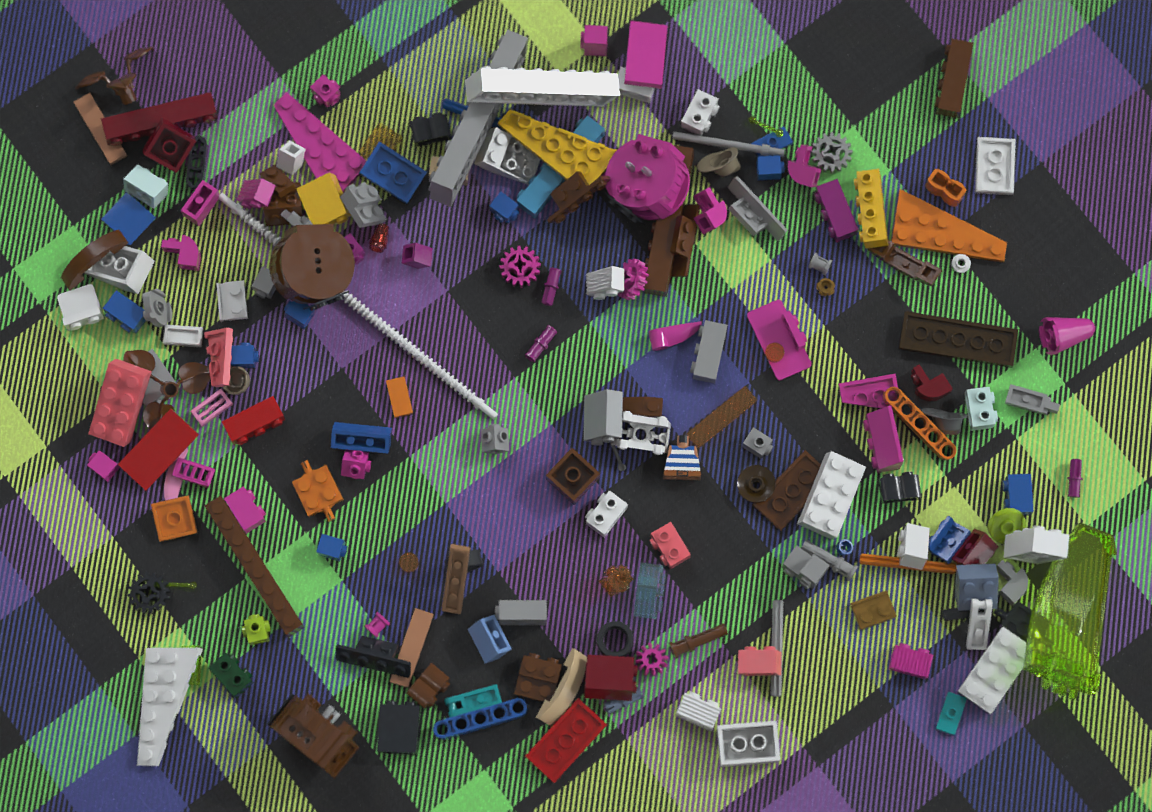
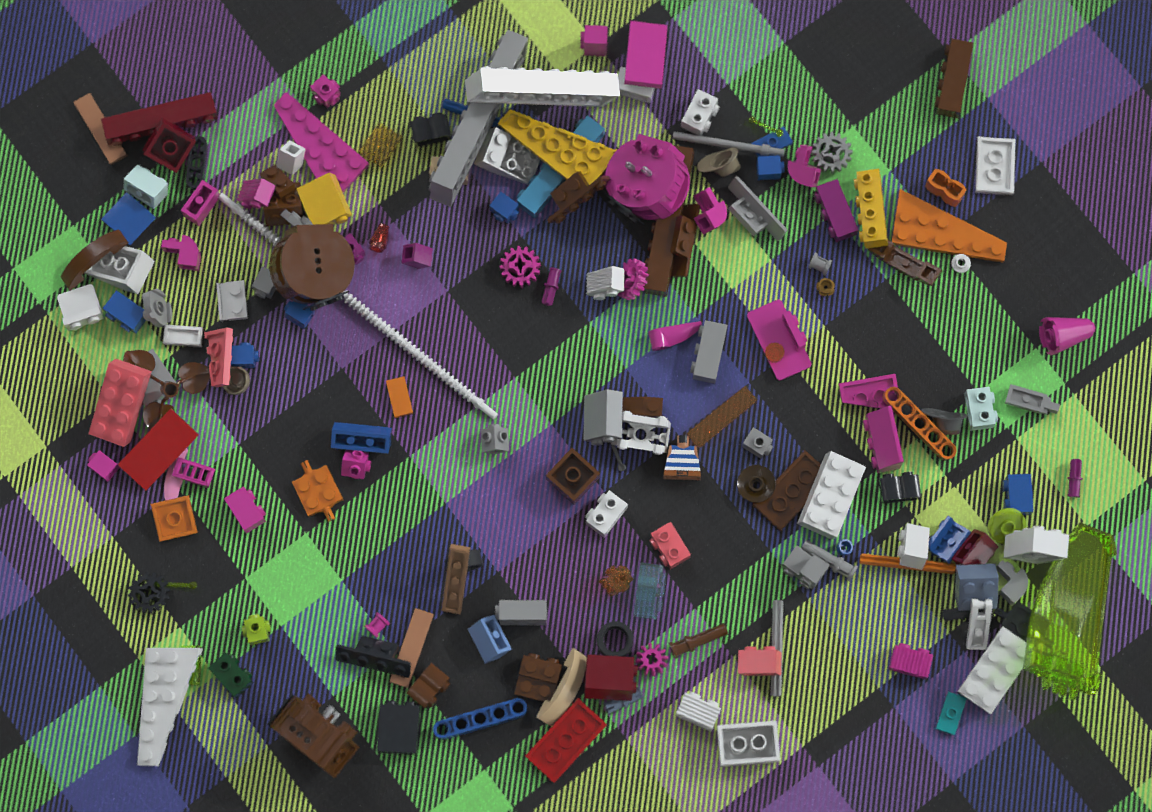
reddish brown plant [75,47,155,105] -> none
bright pink tile [190,389,233,427] -> none
reddish brown brick [204,495,305,638] -> none
red brick [222,396,286,445] -> none
blue brick [316,534,348,561] -> none
light grey plate [340,182,387,228] -> none
blue plate [359,141,427,204] -> none
clear orange tile [399,552,419,573] -> none
teal plate [444,684,502,718] -> none
magenta pin [525,325,557,362] -> none
pearl gold plate [850,590,897,630] -> none
dark brown plate [899,311,1018,368] -> none
dark red brick [911,364,953,401] -> none

